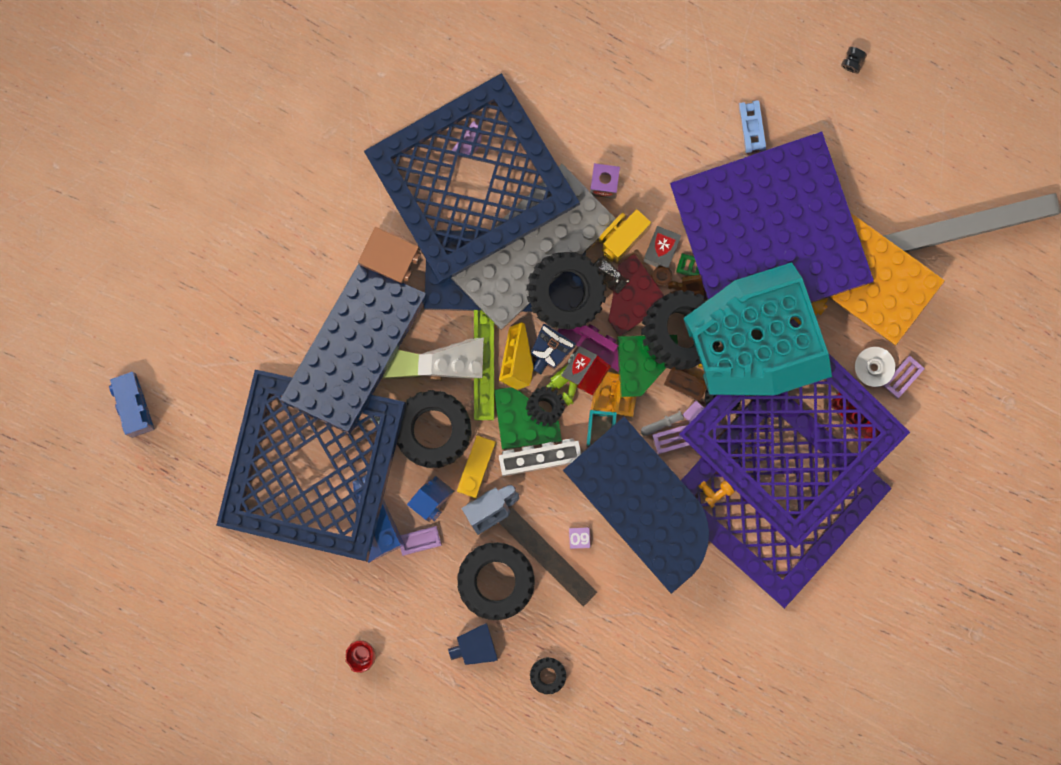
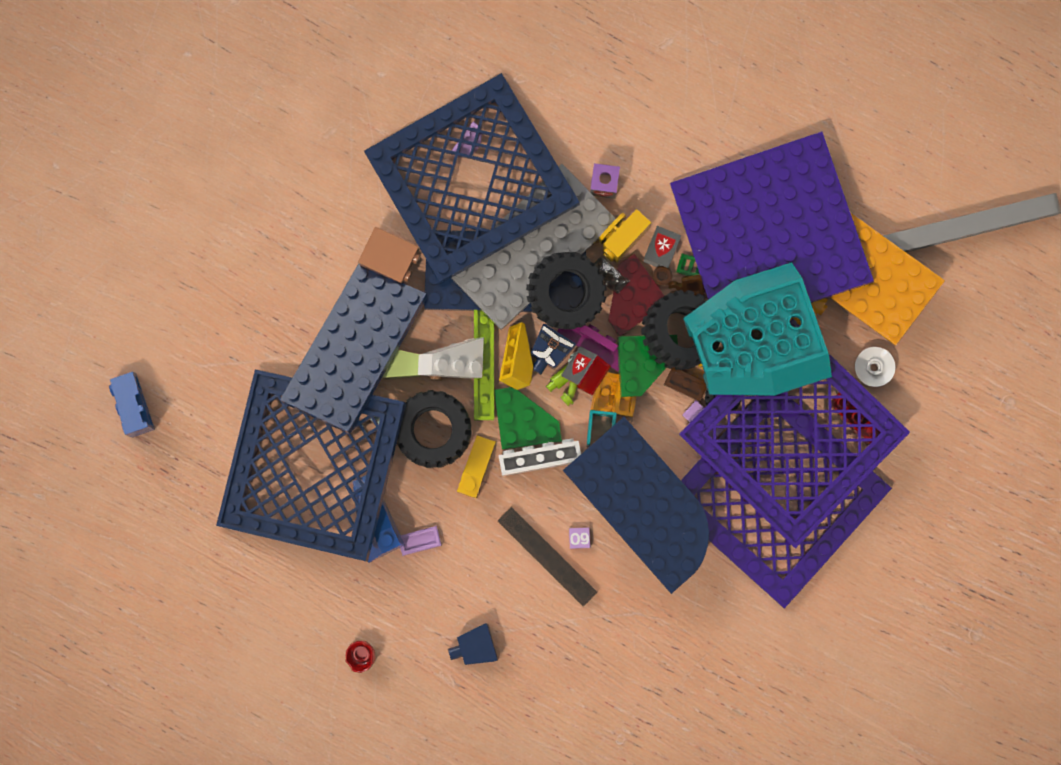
blue wedge [407,476,454,522] -> none
black tyre [457,542,535,620] -> none
sand blue hinge [461,485,520,535] -> none
black tyre [526,387,565,426] -> none
black tyre [530,657,566,695] -> none
light grey piece [641,411,684,436] -> none
lavender tile [652,425,690,454] -> none
light orange piece [699,480,735,508] -> none
light blue plate [739,100,766,153] -> none
black wheel [841,47,867,74] -> none
lavender tile [883,355,925,399] -> none

